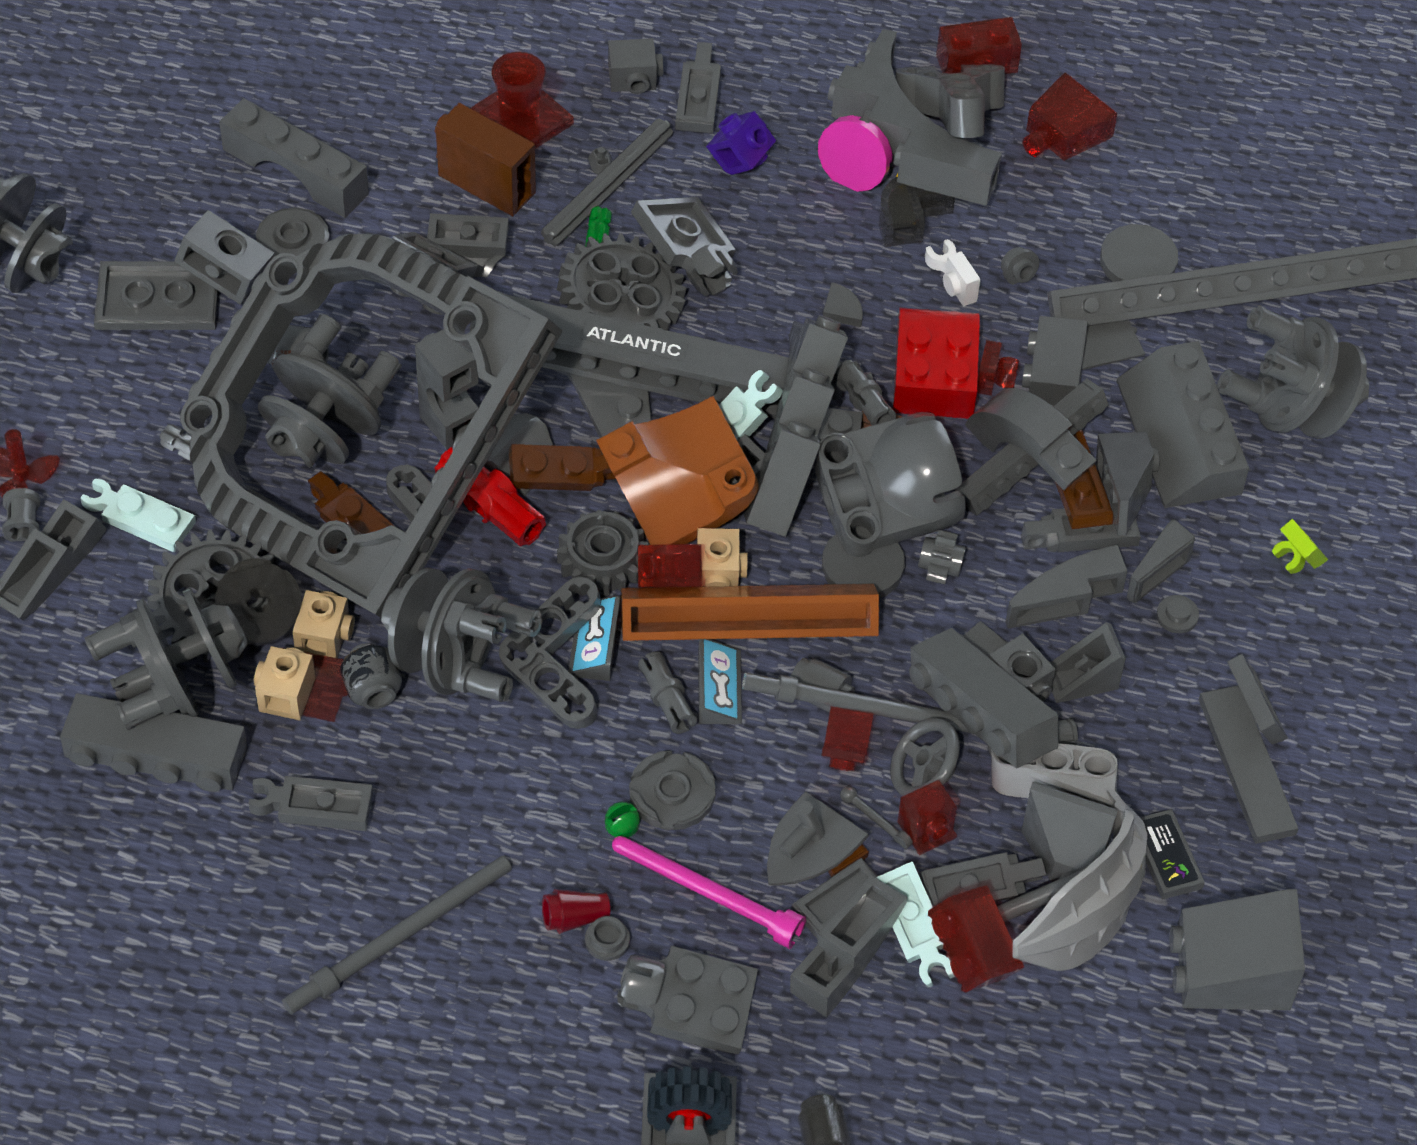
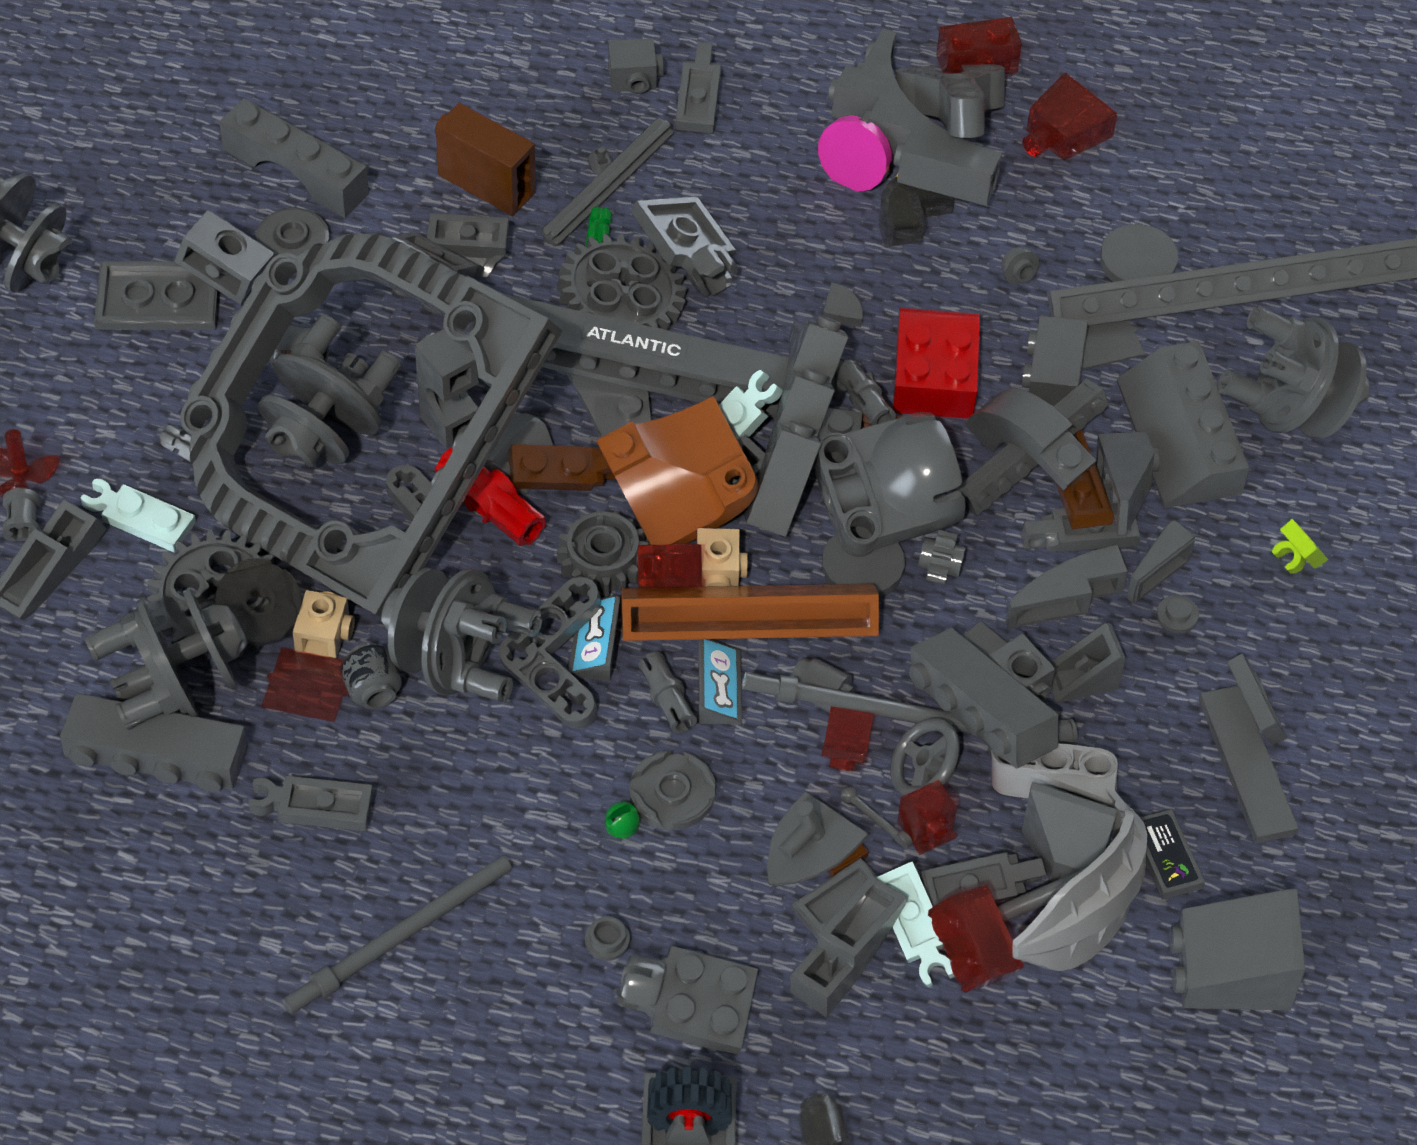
tan brick [254,646,316,720] -> none
reddish brown hinge [308,471,394,541] -> none
clear red plant [470,52,574,149] -> none
dark red cone [542,889,611,934] -> none
dark pink piece [612,836,806,949] -> none
dark purple brick [706,111,776,175] -> none
white plate [925,239,980,307] -> none
clear red tile [977,340,1019,396] -> none

